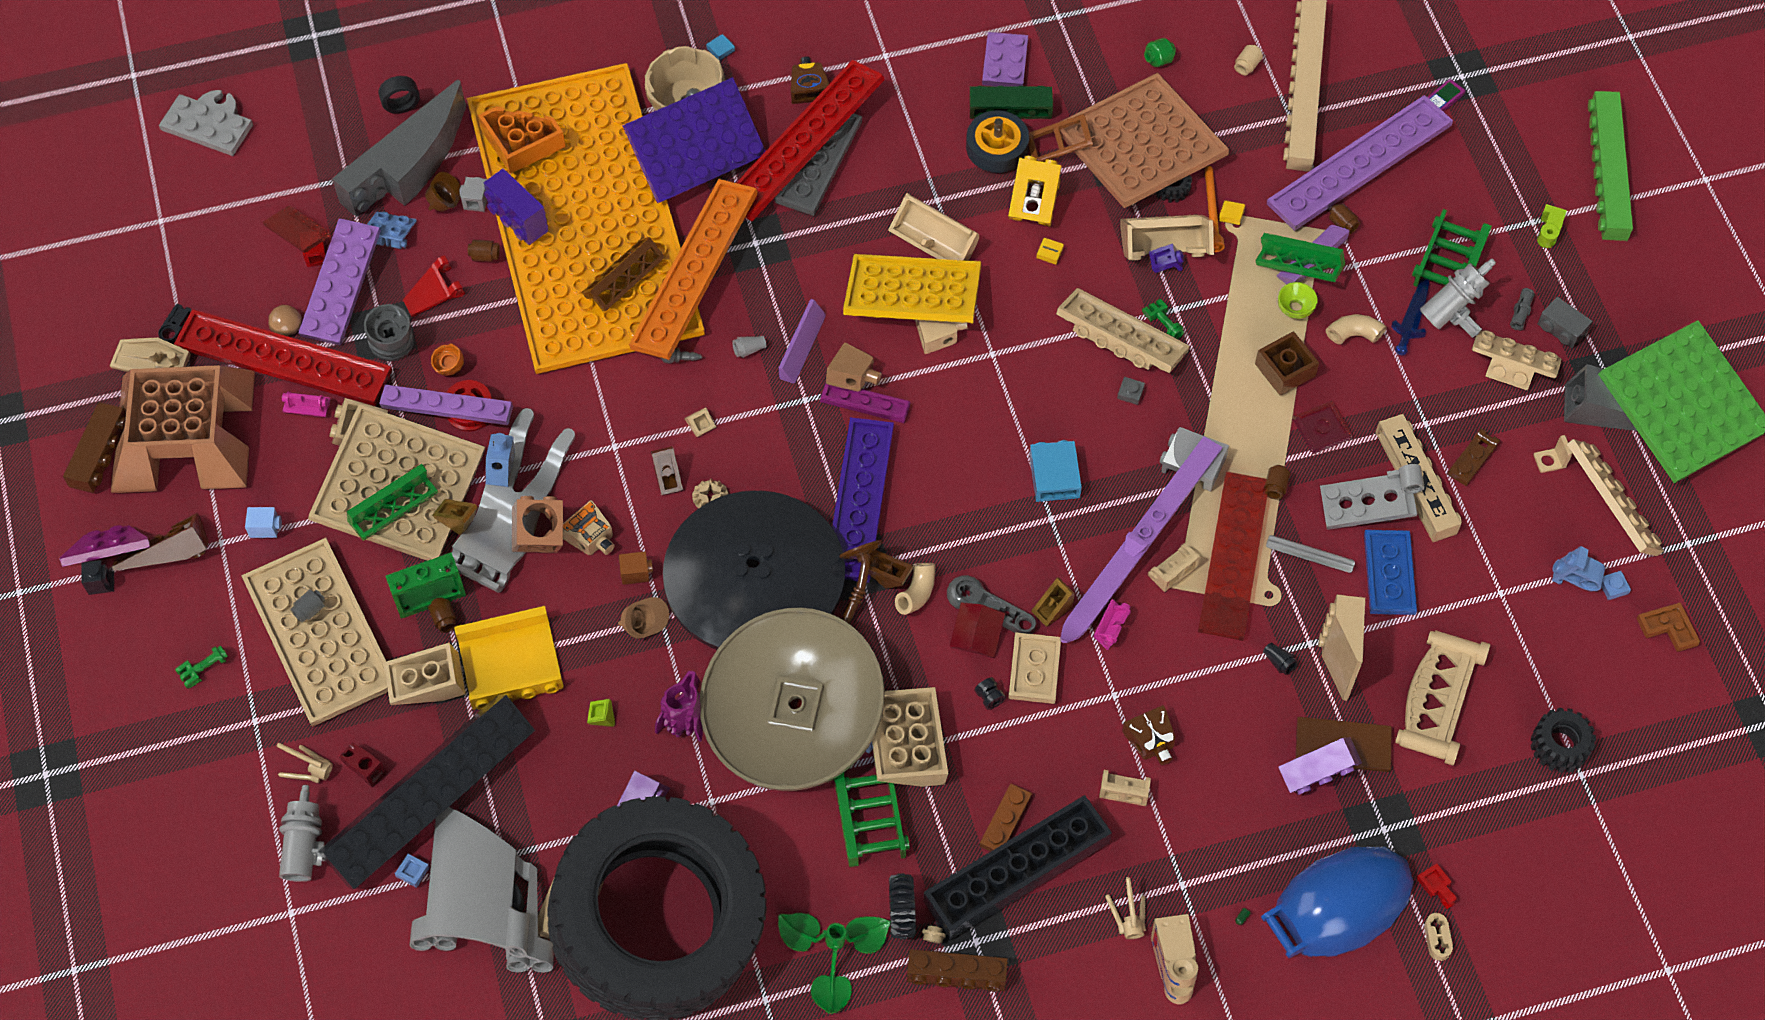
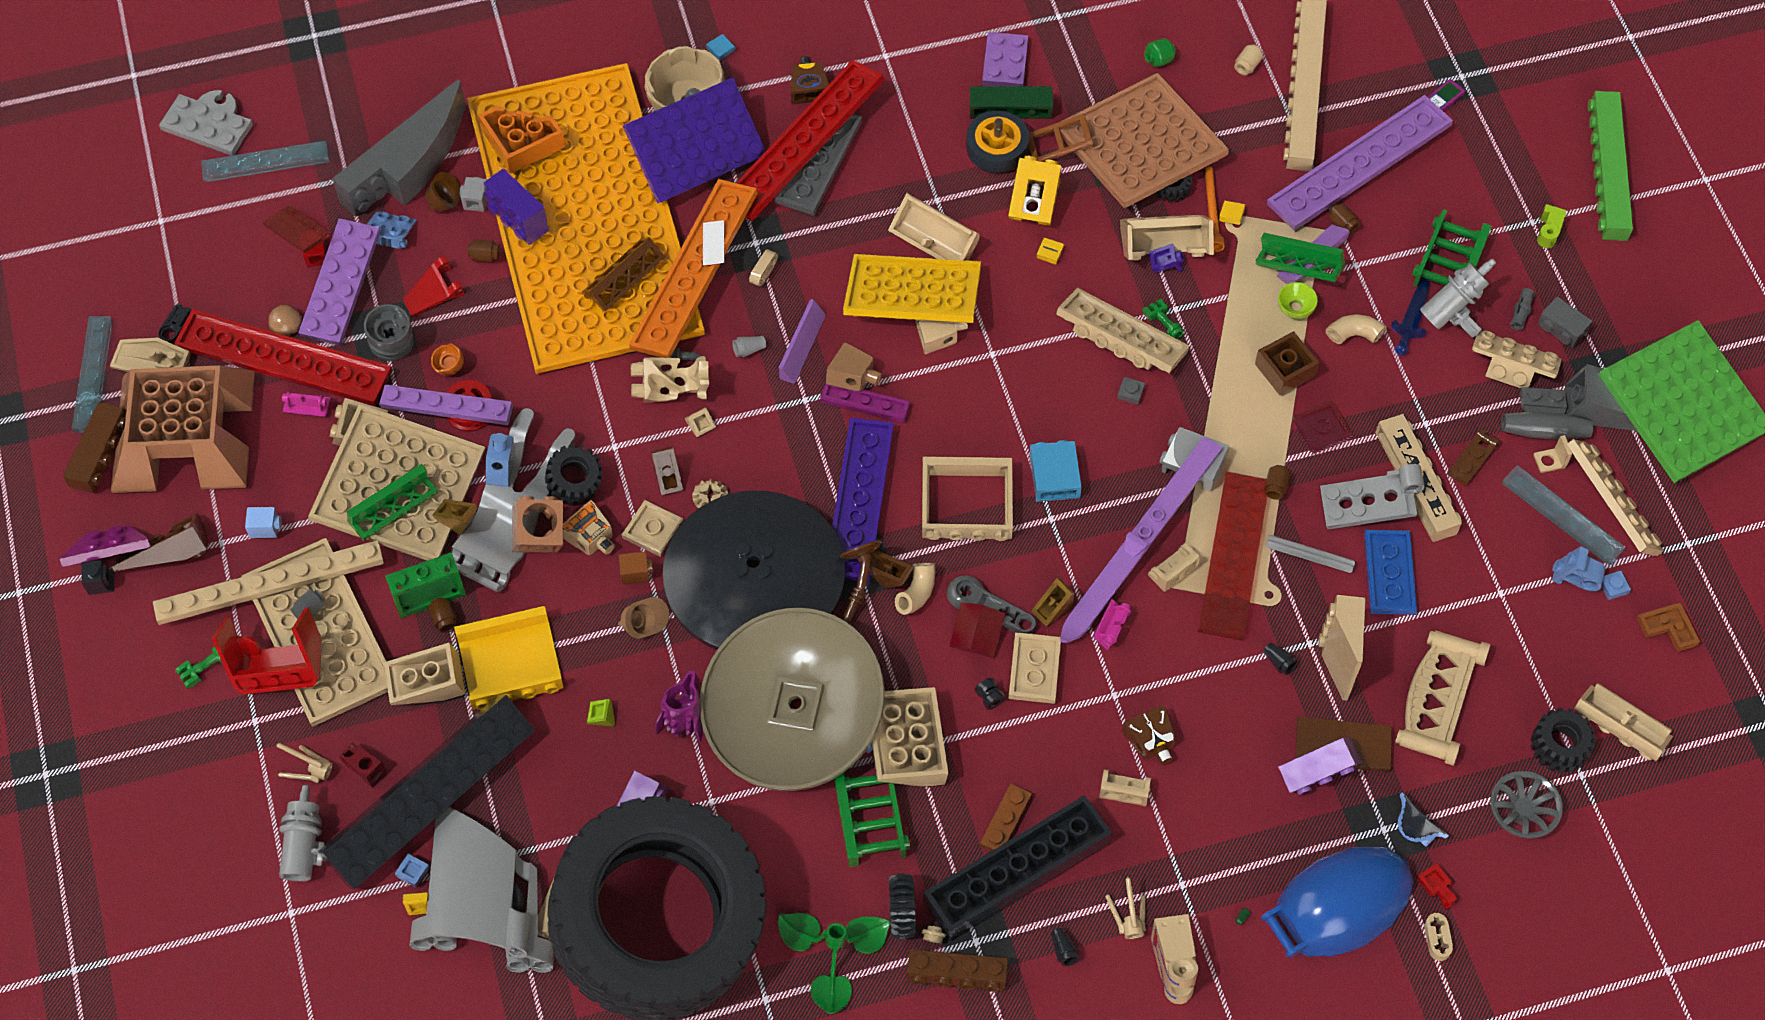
black tyre [378,76,420,114] -> none
none -> clear light blue plate [72,316,112,433]
none -> tan plate [153,540,384,625]
none -> clear light blue plate [201,140,329,182]
none -> red windscreen [212,607,322,694]
none -> yellow tile [403,893,428,915]
none -> black tyre [545,444,603,506]
none -> tan tile [622,500,684,557]
none -> tan hips [631,356,709,403]
none -> white sticker [703,220,724,265]
none -> tan beam [749,249,778,287]
none -> tan window [922,457,1013,541]
none -> black cone [1051,928,1080,966]
none -> black hat [1398,792,1449,847]
none -> dark grey wheel [1490,771,1563,839]
none -> dark grey plate [1501,387,1593,440]
none -> clear light blue plate [1502,465,1625,566]
none -> tan container [1574,683,1673,761]

